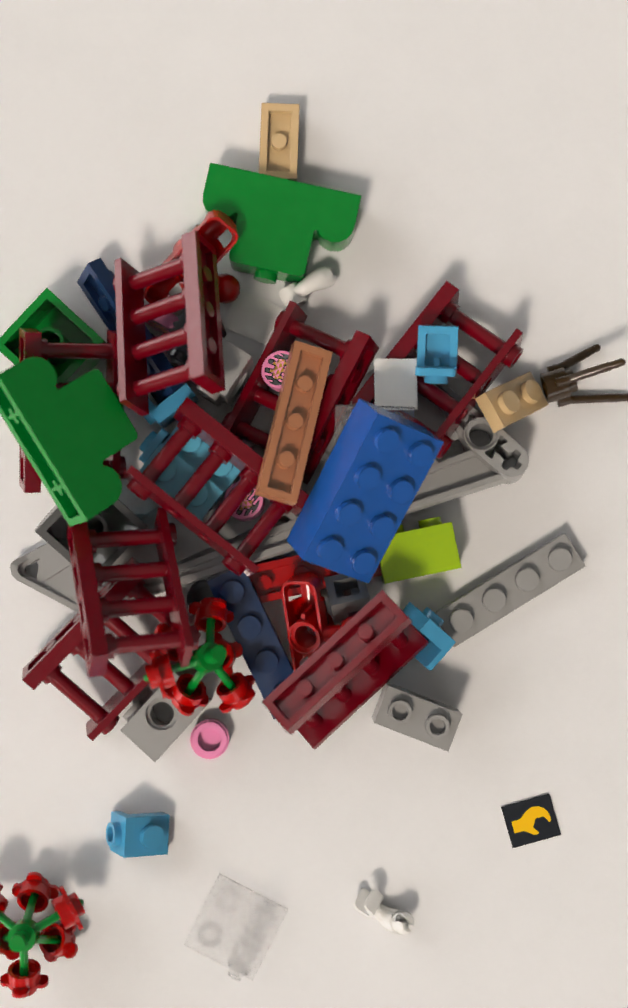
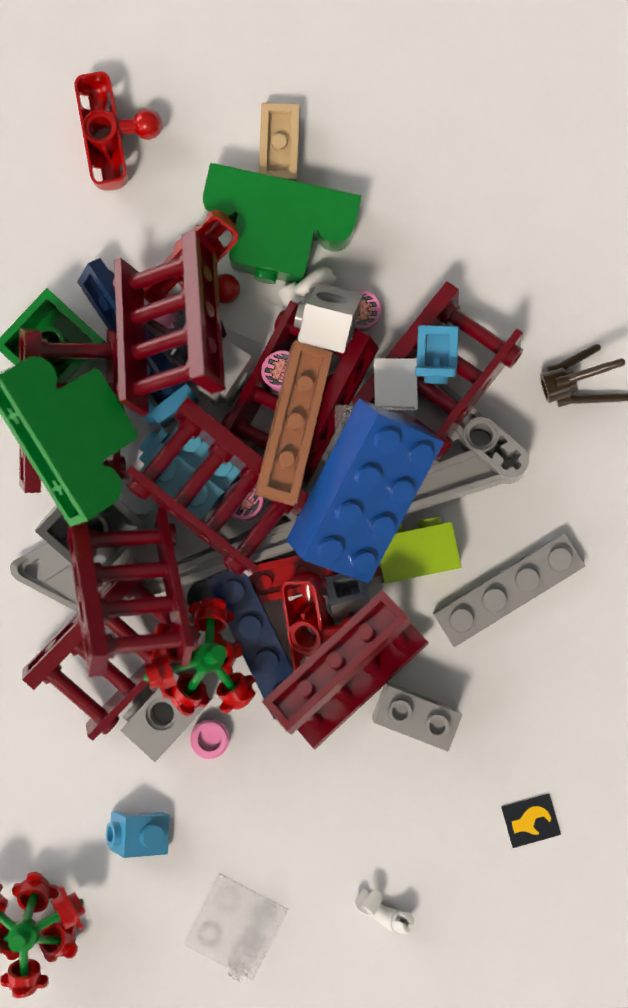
dark azure bracket [402,602,456,670] -> none
tan plate [475,371,549,433] -> none
none -> red piece [74,71,162,191]
none -> brick [294,283,363,353]
none -> tile [355,291,381,331]

